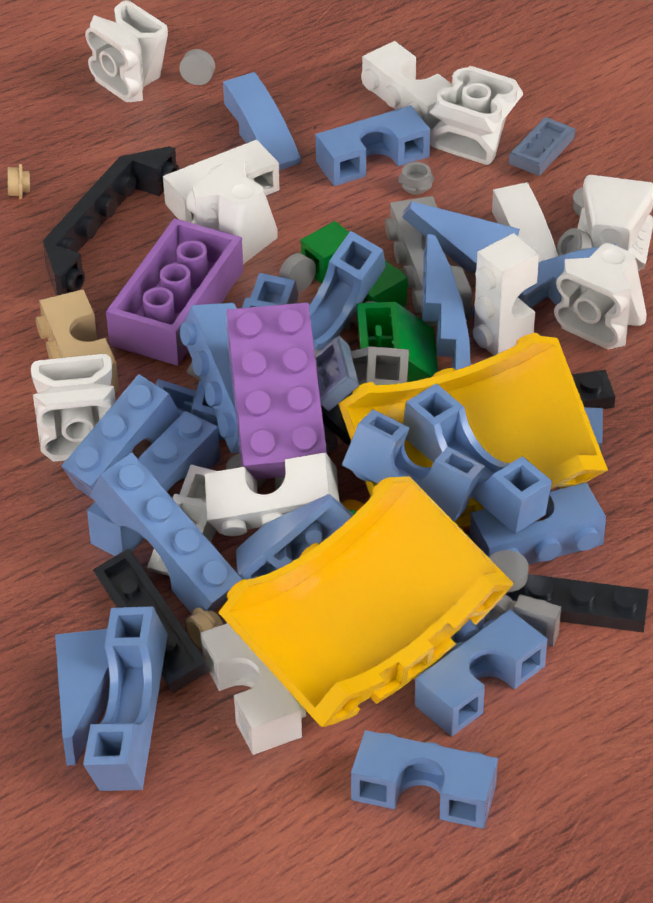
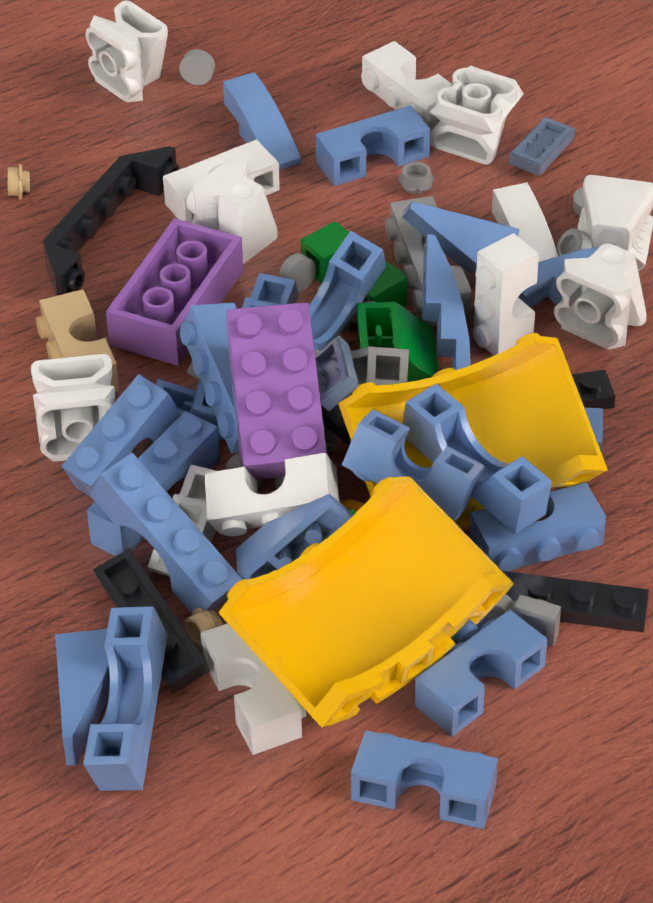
light grey tile [489,550,529,592] -> none

